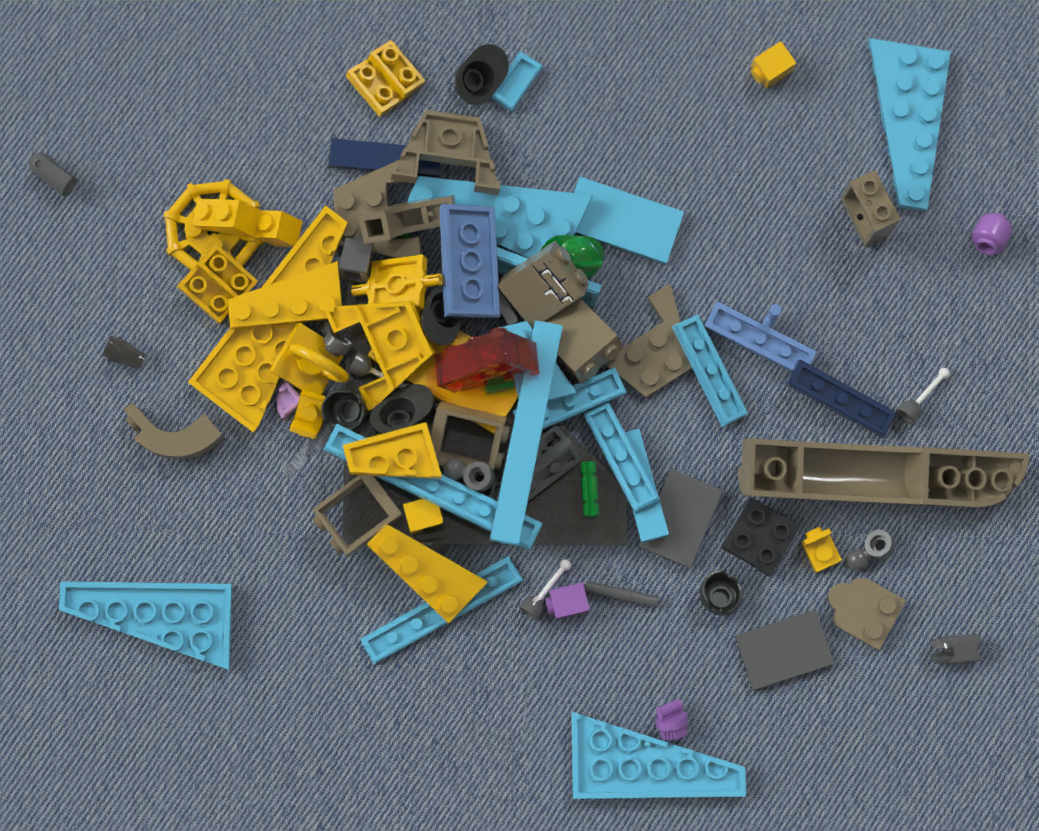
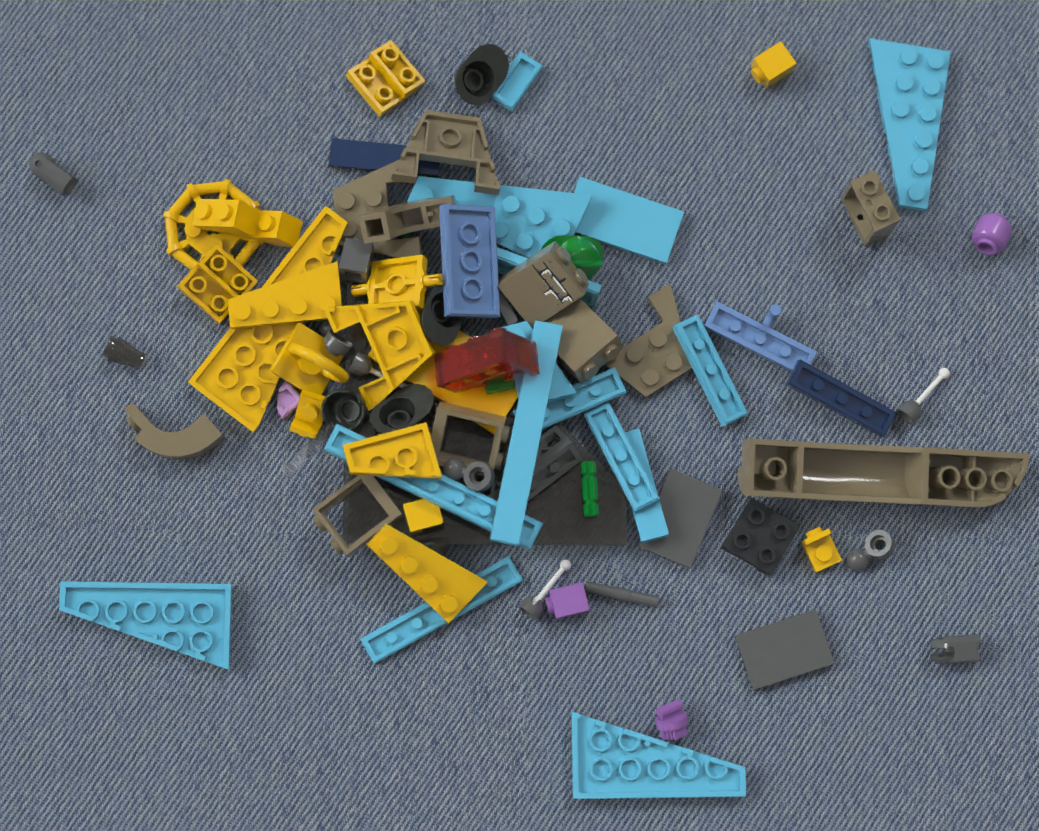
pearl dark grey hair [699,570,743,616] -> none
dark tan plate [828,578,906,650] -> none

